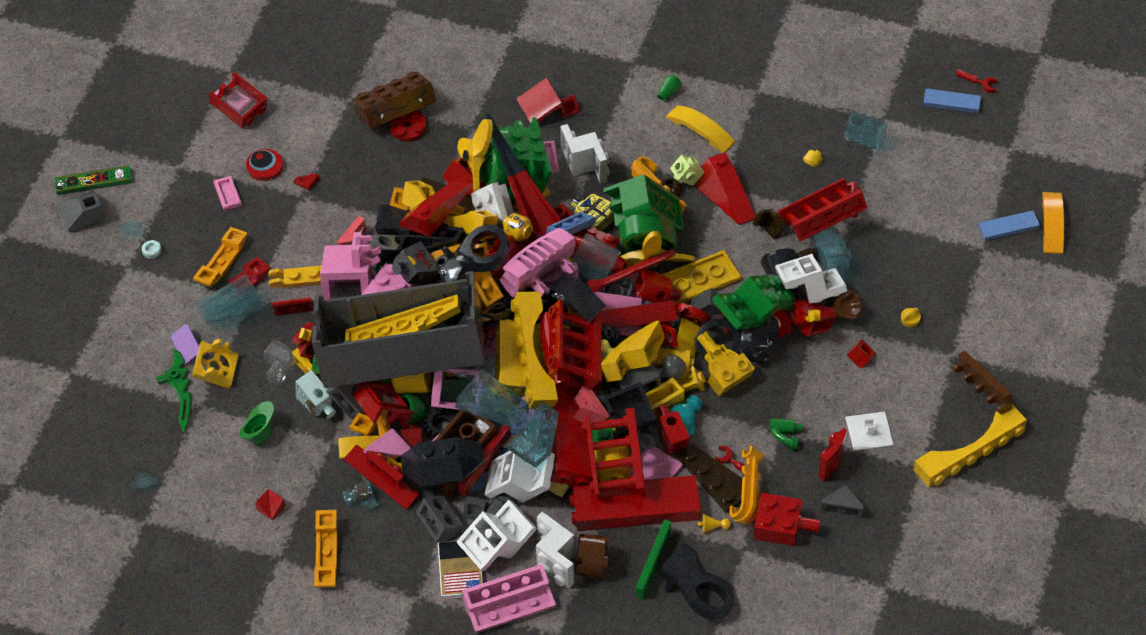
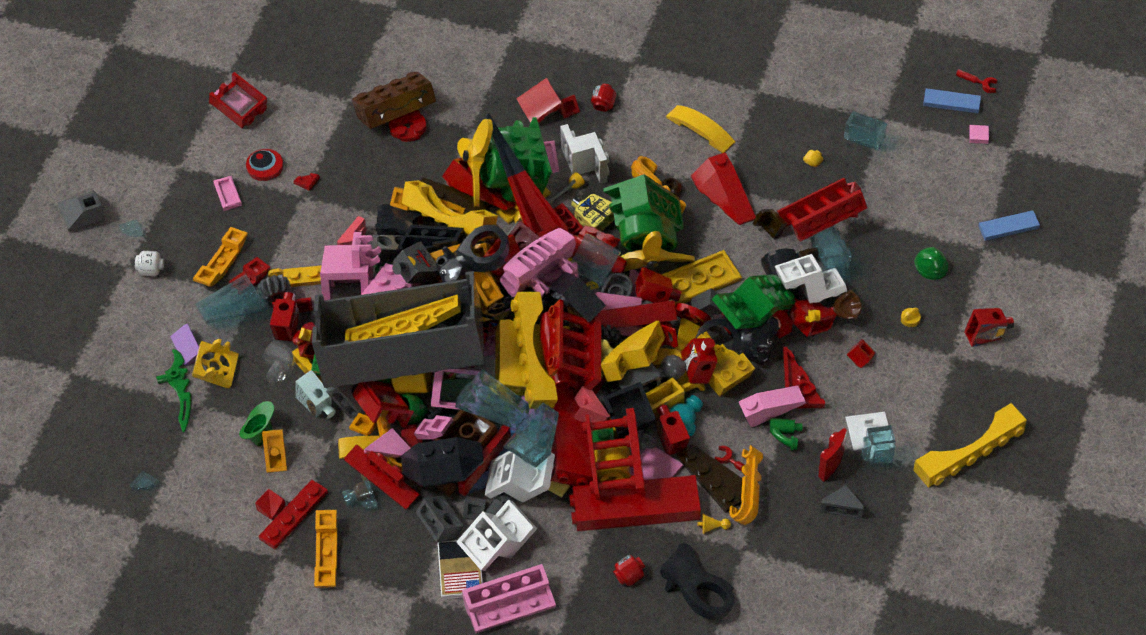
tile [55,165,132,195] -> none
light aqua tile [142,240,162,258] -> none
red wedge [399,179,473,237] -> none
white bracket [471,182,514,228] -> none
yellow head [502,213,533,241] -> none
white bracket [536,512,575,589] -> none
medium blue tile [546,212,596,235] -> none
reddish brown brick [575,534,609,578] -> none
red piece [587,249,676,293] -> none
green tile [636,520,672,600] -> none
green cone [656,75,682,102] -> none
yellowish green brick [670,154,704,186] -> none
red brick [753,493,820,546] -> none
reddish brown hinge [953,351,1013,414] -> none
light orange slope [1042,192,1064,254] -> none
none -> white head [135,251,164,276]
none -> dark grey gear [258,275,292,305]
none -> red plate [259,480,328,550]
none -> light orange slope [262,429,287,473]
none -> red torso [270,292,299,341]
none -> bright pink slope [414,415,453,439]
none -> hinge [546,172,585,205]
none -> red head [590,84,617,112]
none -> red head [613,555,645,586]
none -> red torso [680,338,718,384]
none -> bright pink slope [739,386,806,427]
none -> red wing [783,347,825,408]
none -> clear light blue brick [861,425,896,467]
none -> green hat [914,247,948,280]
none -> red torso [964,308,1014,347]
none -> bright pink tile [969,125,989,144]

